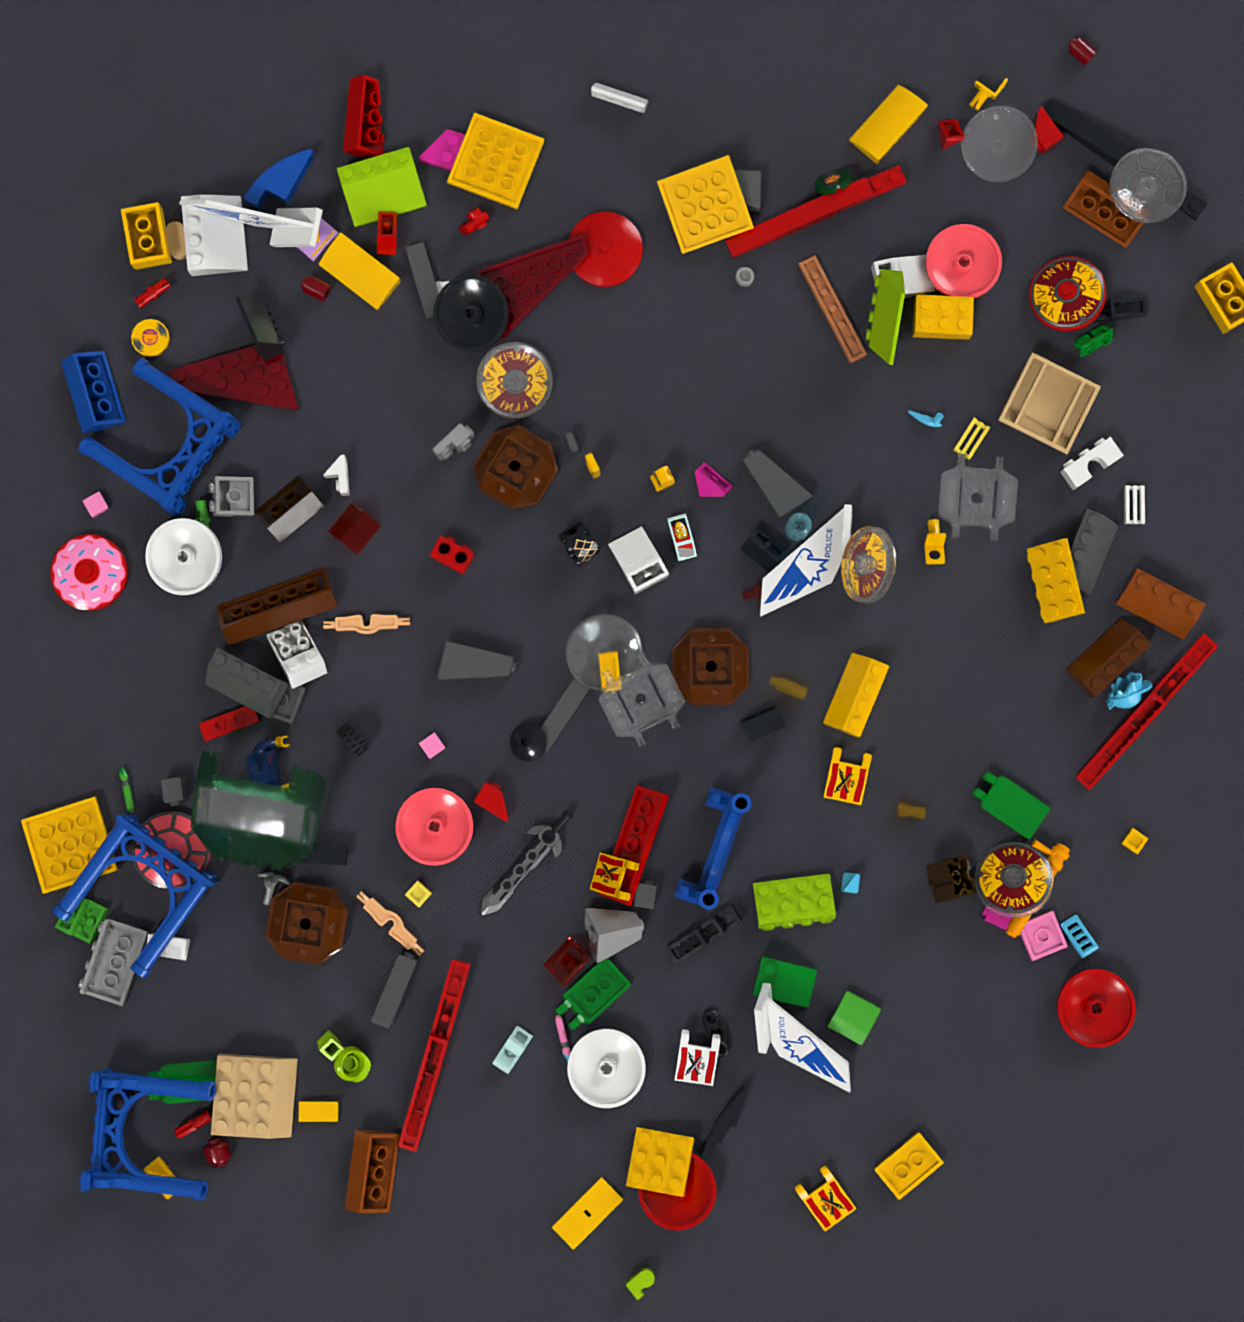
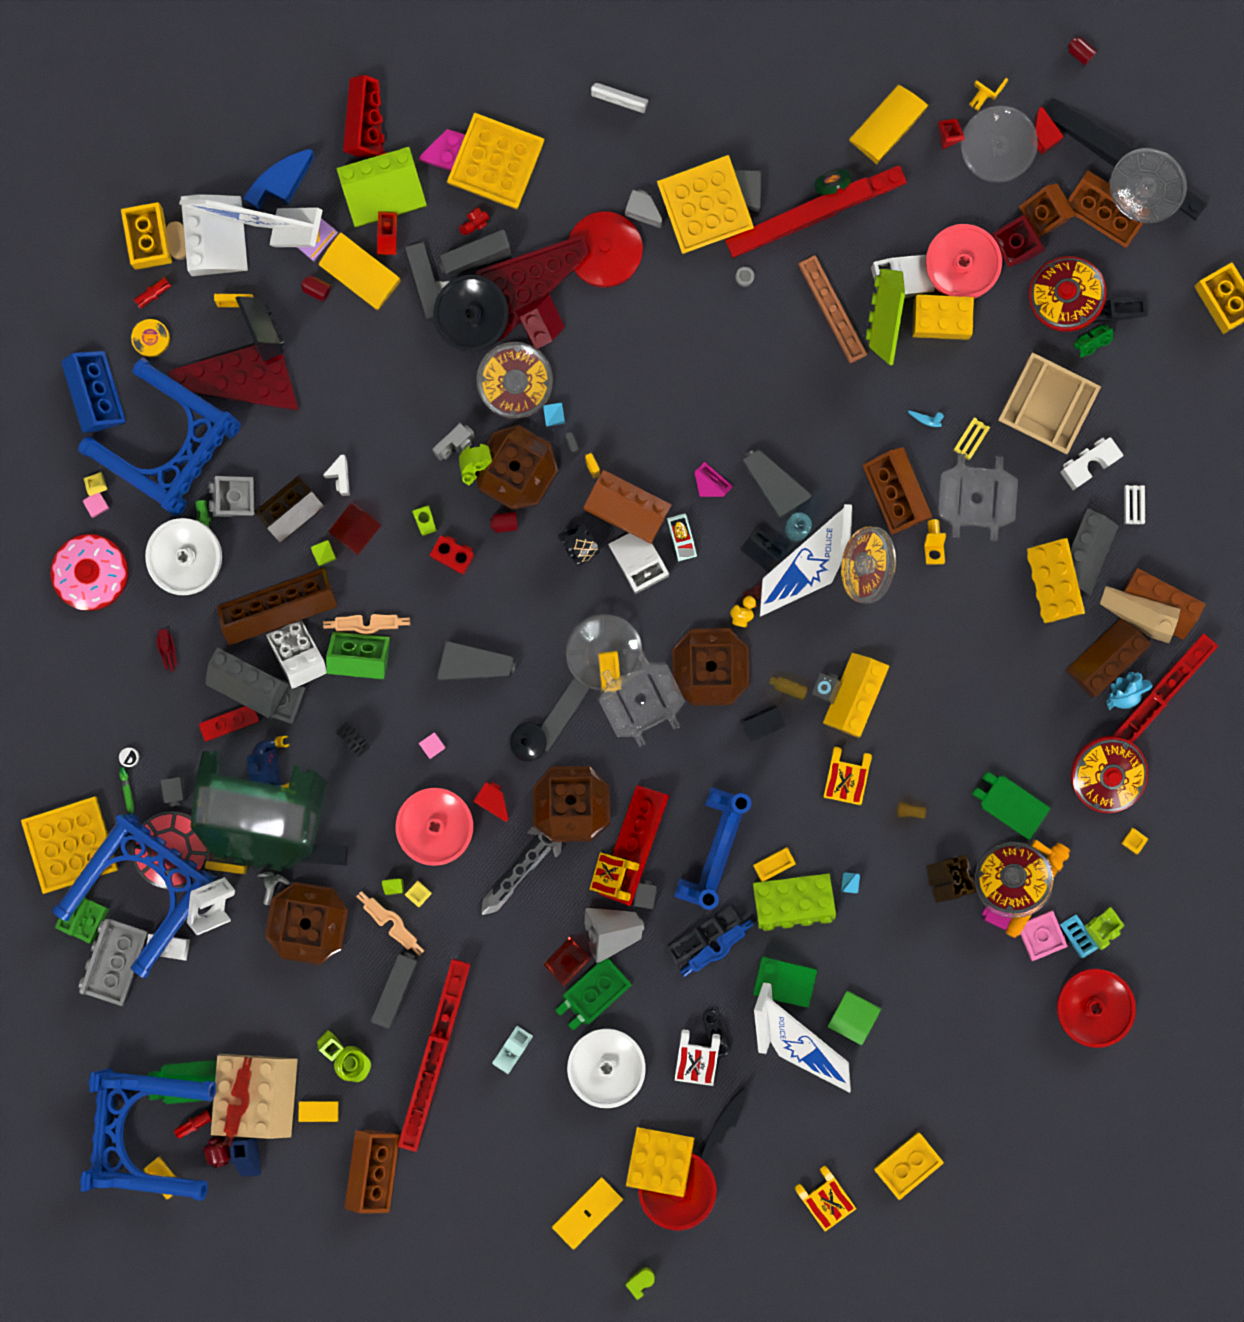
bright pink piece [555,1014,571,1061] -> none
yellow leg [650,466,675,493] -> none
none -> light yellow tile [84,472,108,496]
none -> white tile [119,748,140,767]
none -> dark red piece [156,629,177,672]
none -> white panel [187,877,235,935]
none -> yellow tile [205,861,247,874]
none -> yellow tile [214,294,253,307]
none -> clear red piece [223,1057,253,1146]
none -> dark blue slope [229,1137,261,1177]
none -> lime slope [310,540,336,566]
none -> bright green slope [326,632,390,679]
none -> lime slope [382,878,404,895]
none -> lime leg [412,505,437,536]
none -> dark grey slope [438,230,512,278]
none -> lime cylinder [459,444,492,486]
none -> dark red brick [490,512,518,533]
none -> dark red slope [515,293,565,350]
none -> reddish brown piece [533,766,610,842]
none -> medium azure slope [543,403,565,427]
none -> dark orange slope [583,470,672,544]
none -> light grey slope [625,190,662,228]
none -> blue piece [680,919,754,978]
none -> yellow animal [730,596,757,627]
none -> yellow tile [753,847,796,882]
none -> dark grey brick [812,672,842,704]
none -> dark orange slope [863,447,932,535]
none -> dark red slope [991,215,1046,267]
none -> dark orange slope [1018,183,1076,237]
none -> dish [1071,736,1148,813]
none -> lime cylinder [1085,907,1125,950]
none -> tan wedge [1100,586,1181,643]

